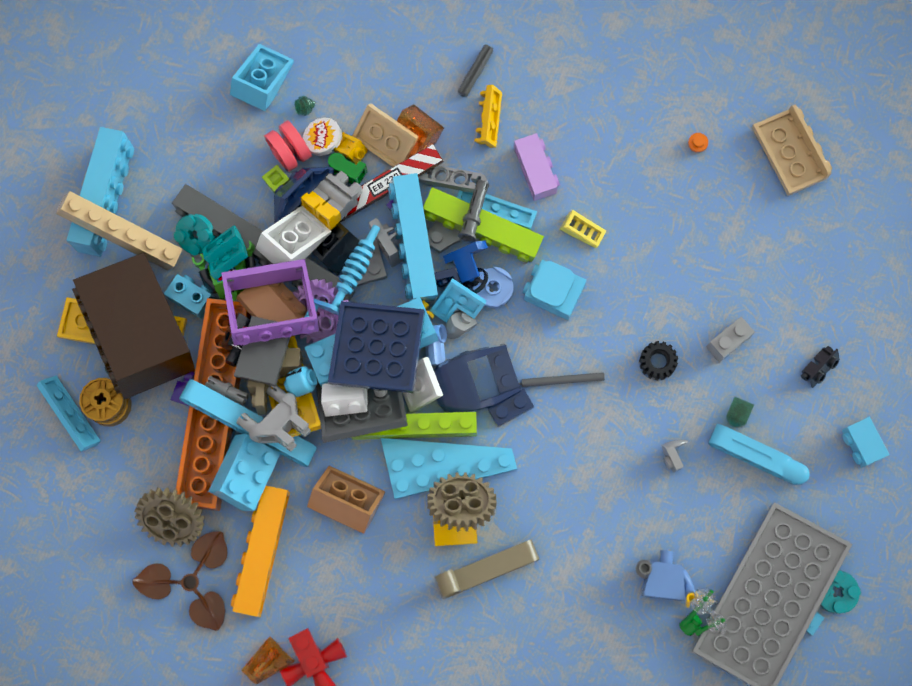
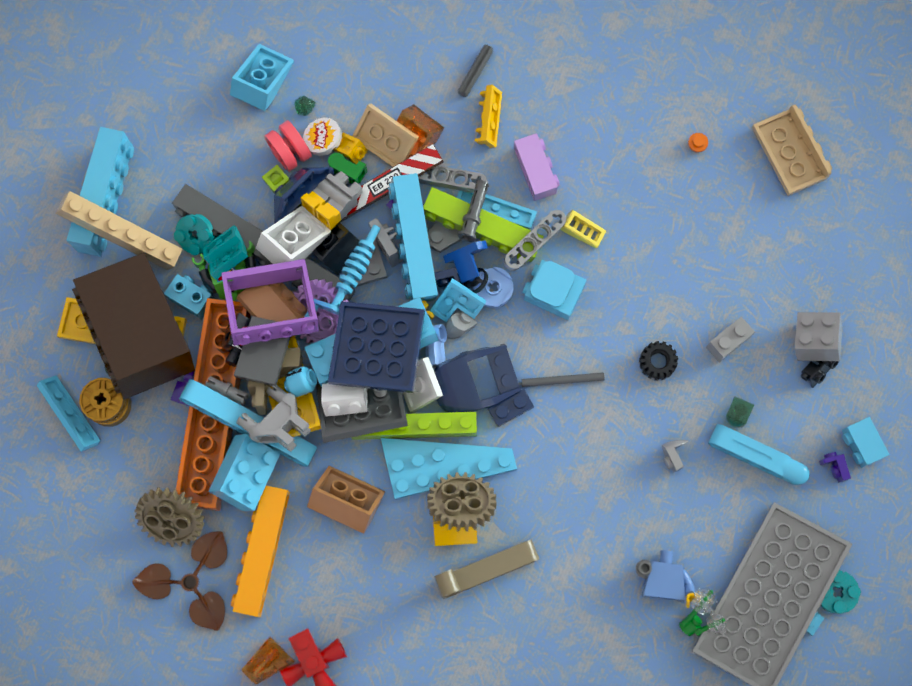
none -> light grey beam [504,210,566,271]
none -> light grey brick [795,312,842,361]
none -> dark purple bracket [819,452,851,483]

